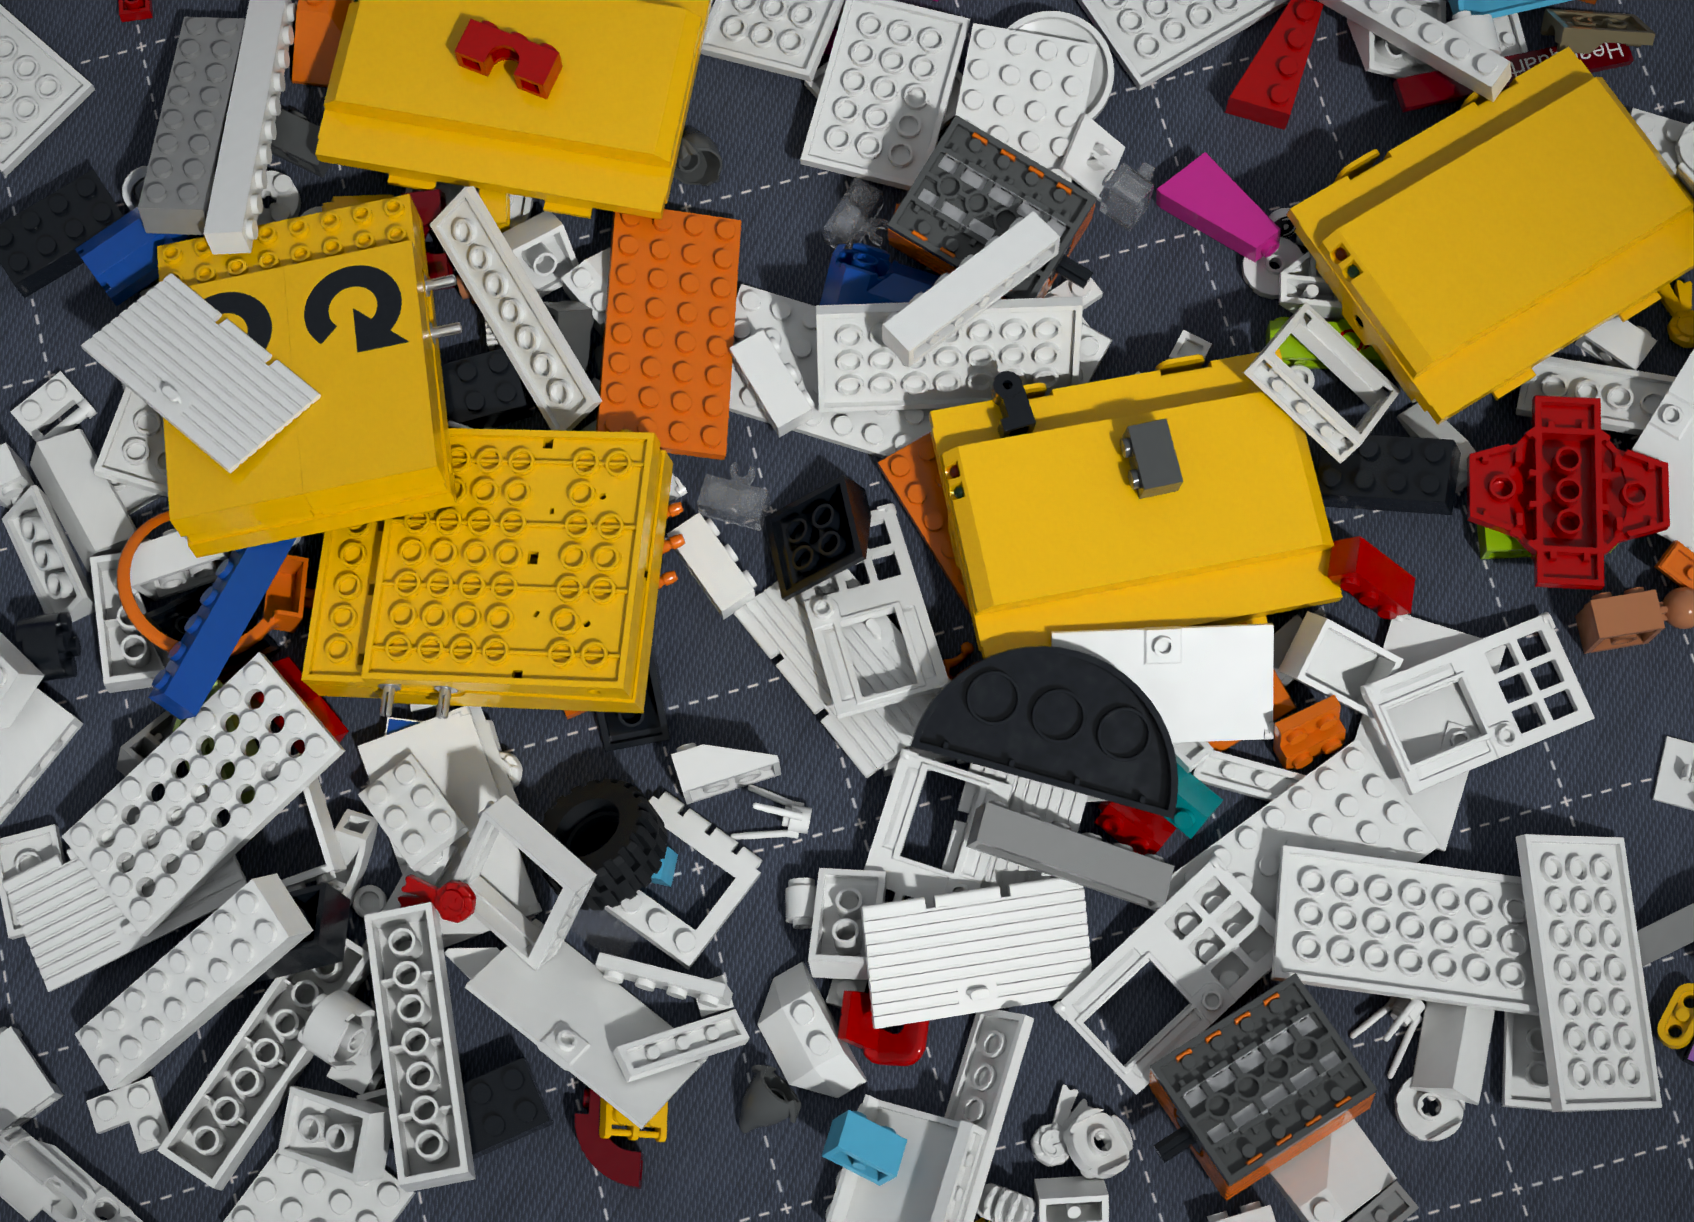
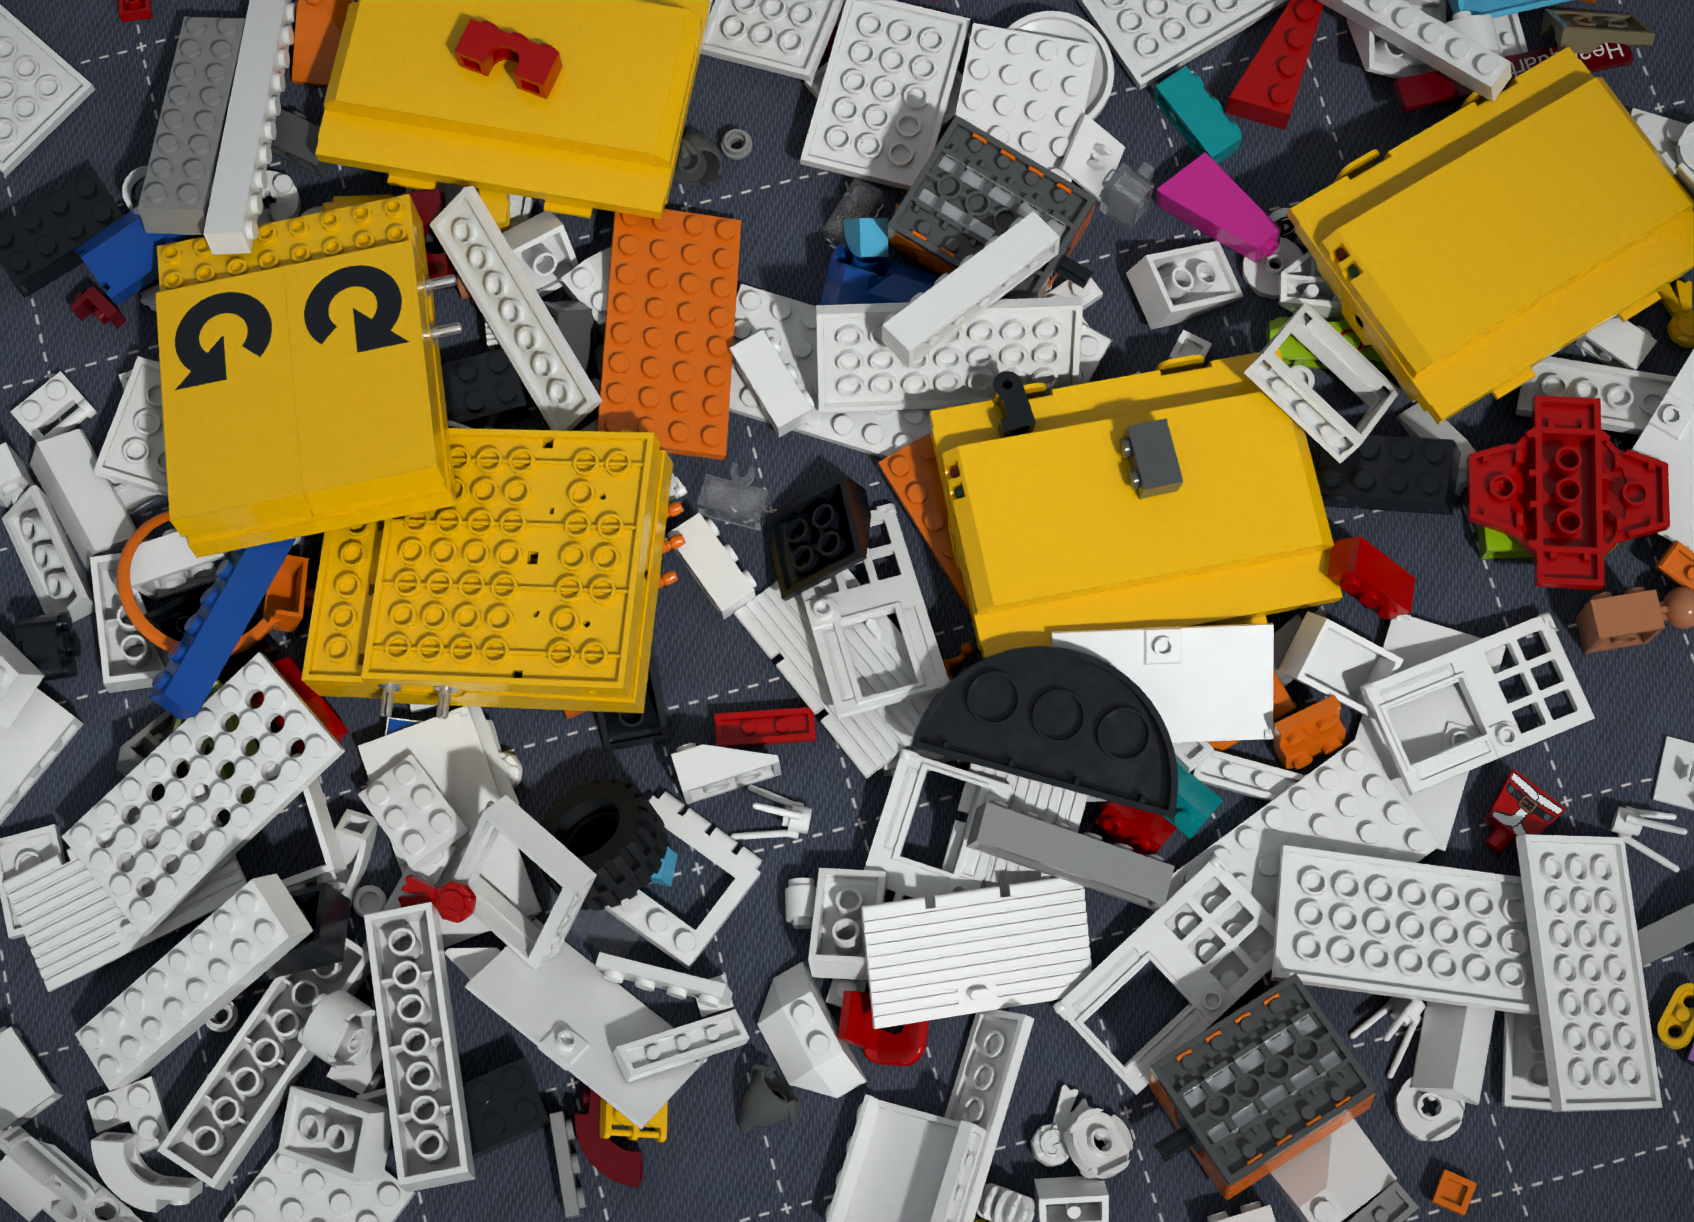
white door [81,273,321,473] -> none
medium azure brick [822,1110,907,1186] -> none
none -> dark red bracket [70,286,127,329]
none -> white arch [91,1132,203,1213]
none -> white plate [206,1001,238,1032]
none -> light grey plate [549,1111,587,1219]
none -> red plate [714,707,816,748]
none -> light grey plate [721,129,752,160]
none -> medium azure brick [844,218,889,257]
none -> white slope [1126,241,1244,330]
none -> teal brick [1153,66,1242,164]
none -> orange plate [1430,1169,1477,1216]
none -> torso [1483,769,1566,855]
none -> white plant [1611,806,1687,872]

